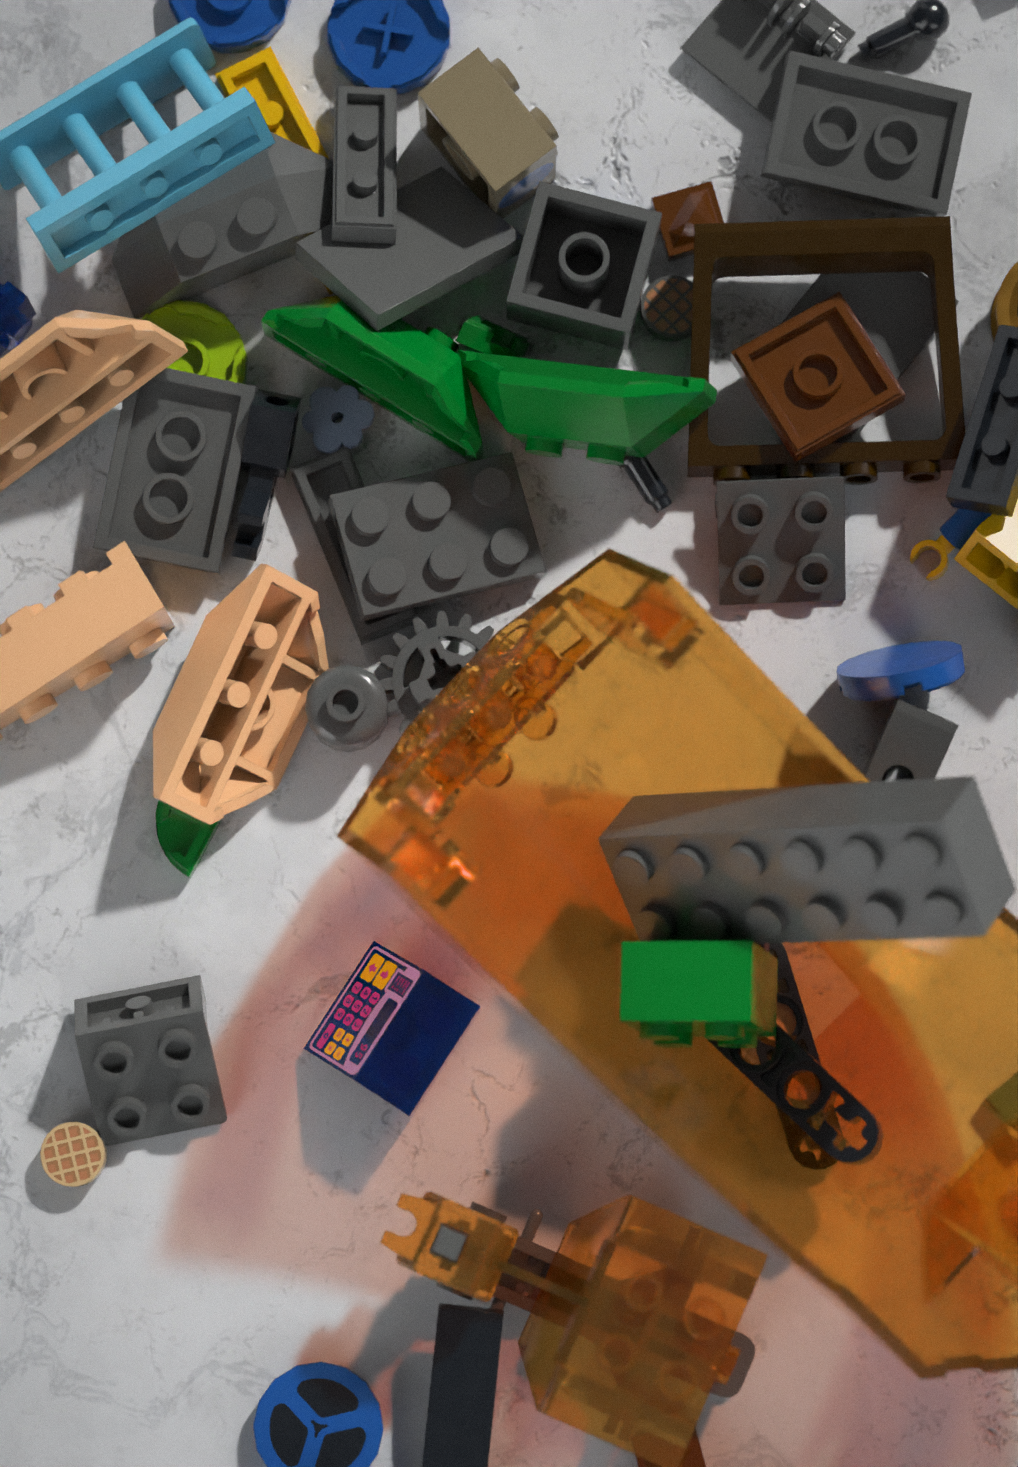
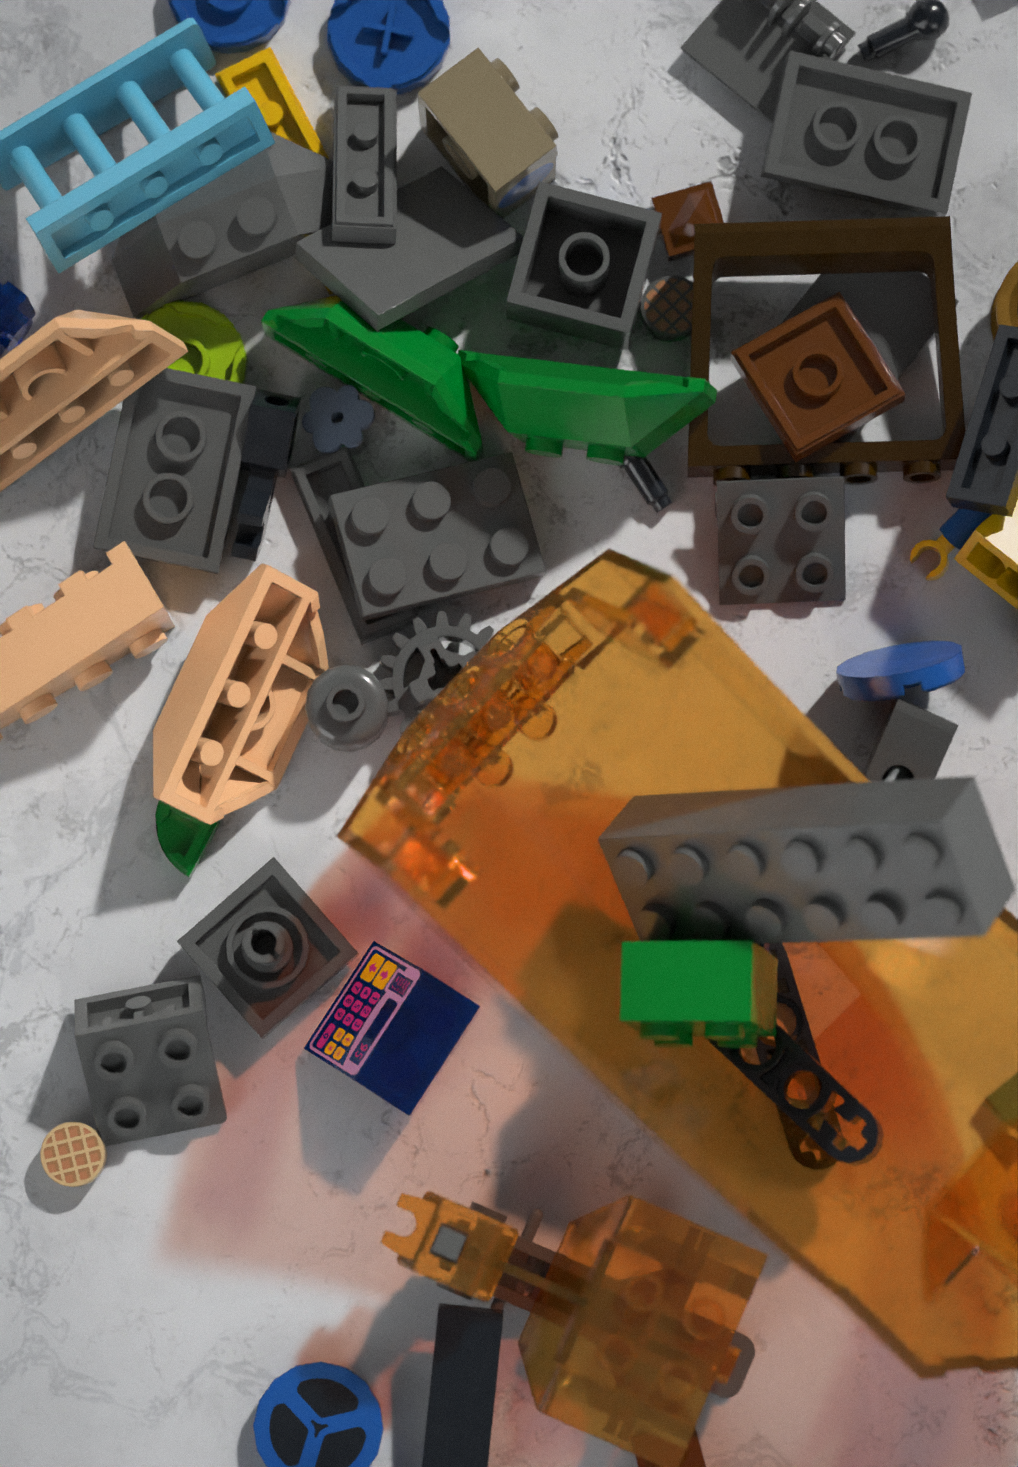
green tile [456,315,530,358] -> none
none -> dark grey plate [177,857,359,1039]

